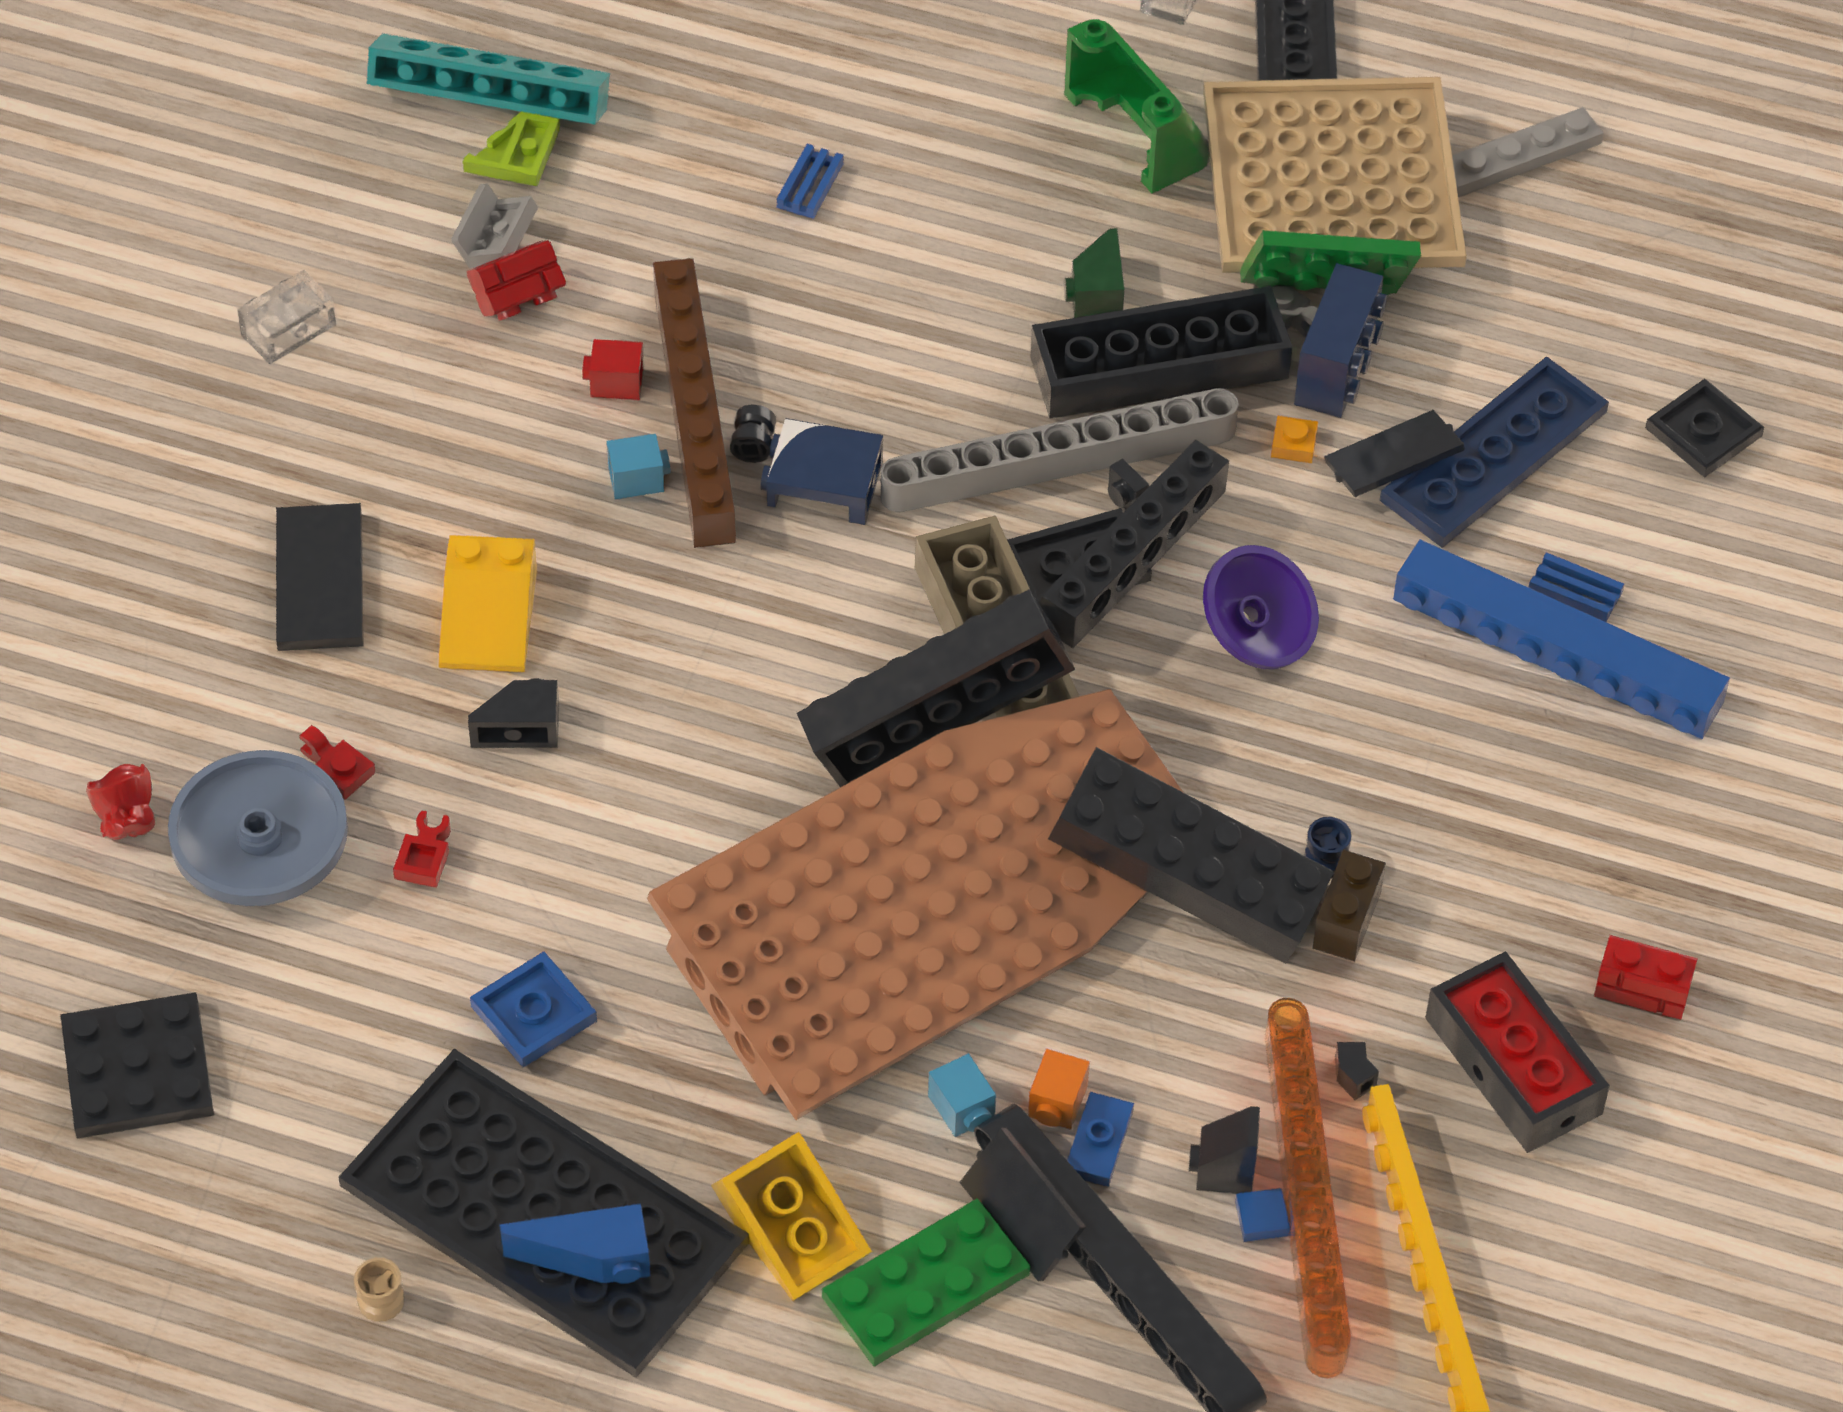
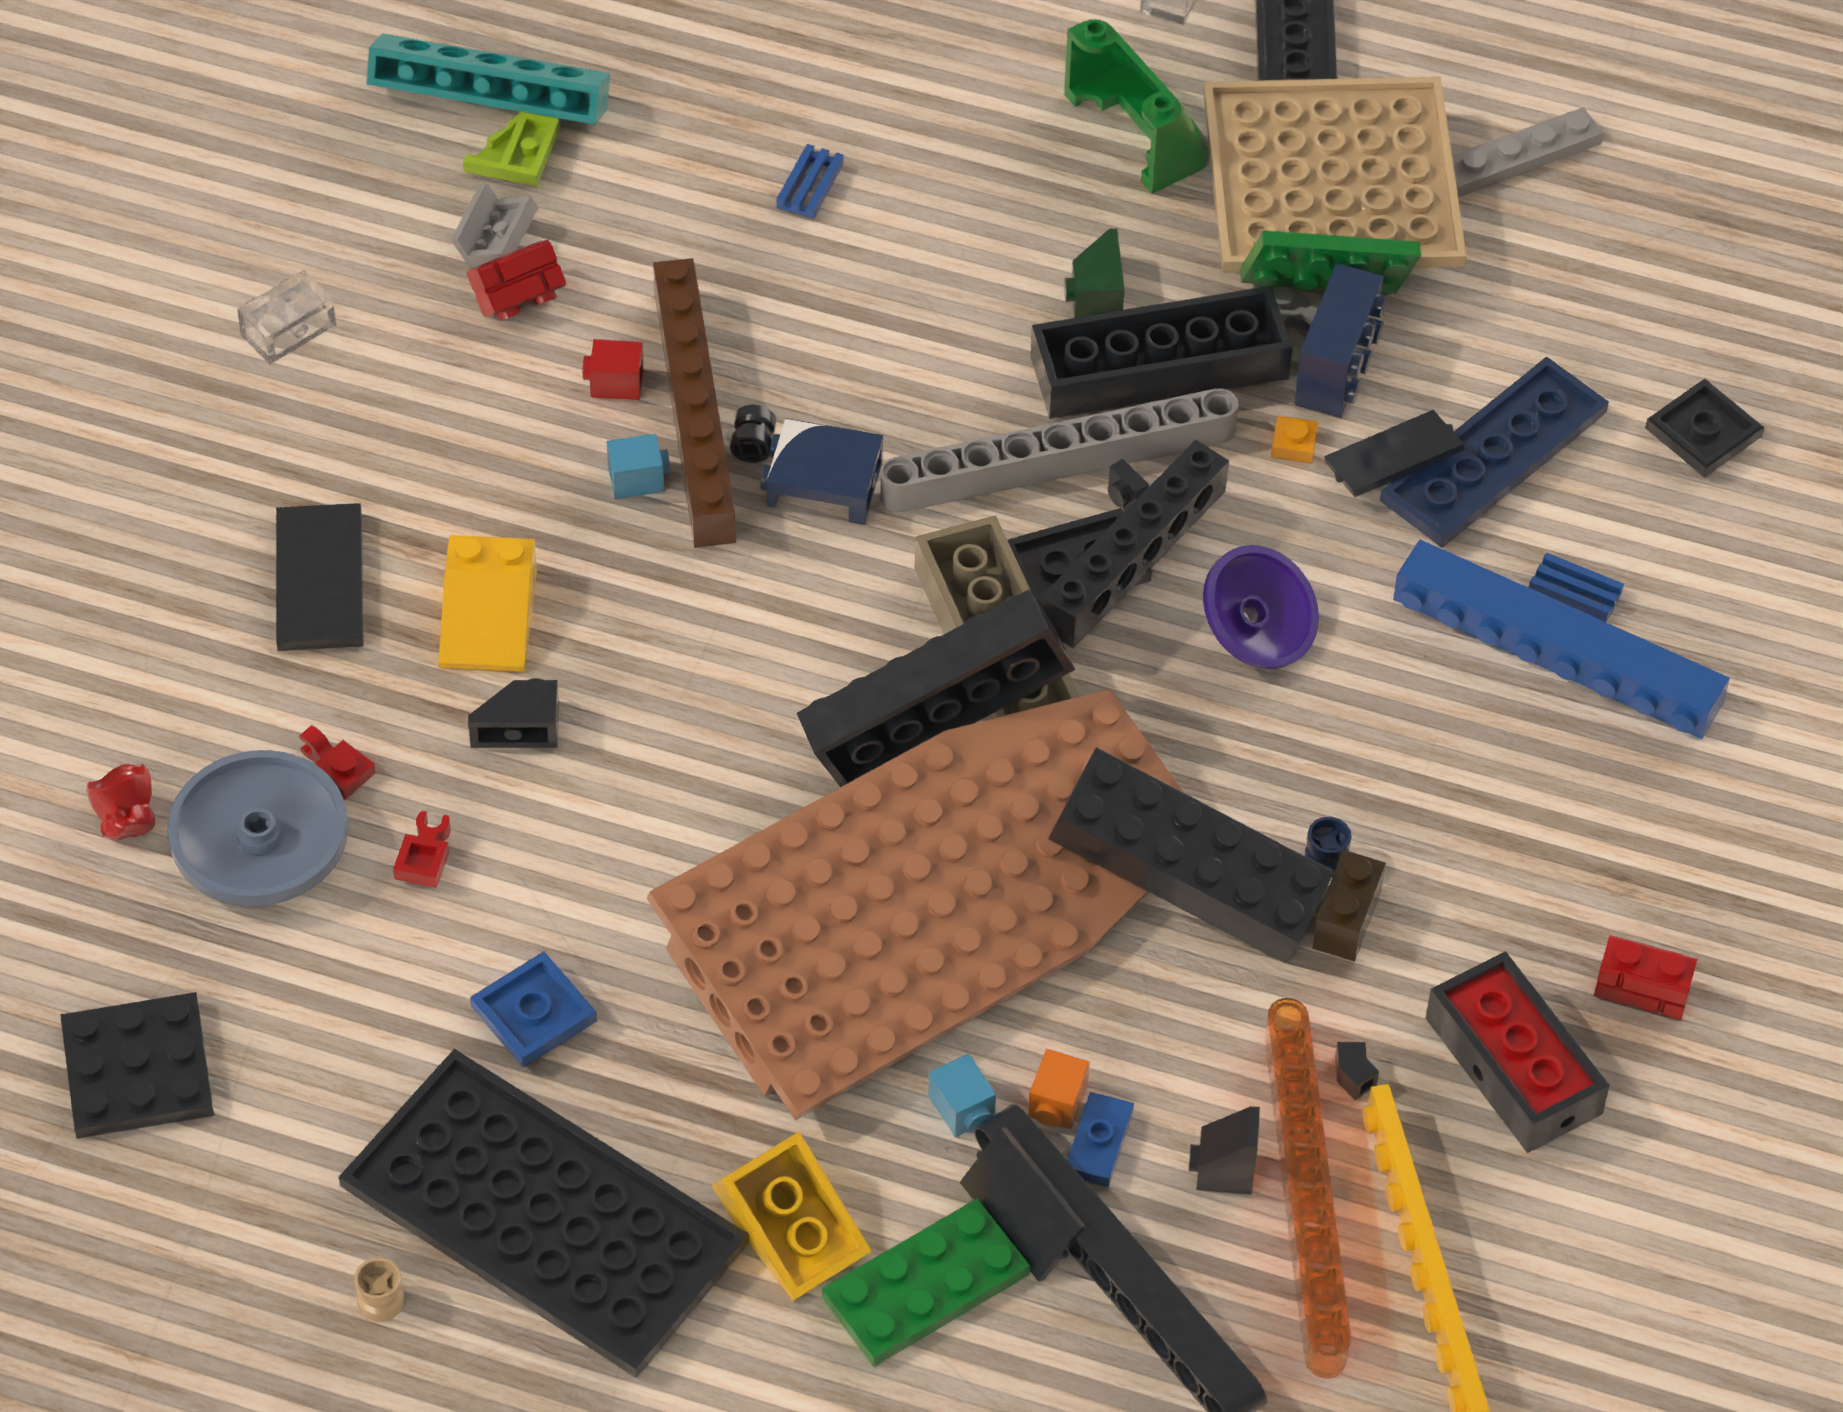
blue slope [500,1204,650,1283] -> none
blue tile [1235,1188,1290,1242] -> none

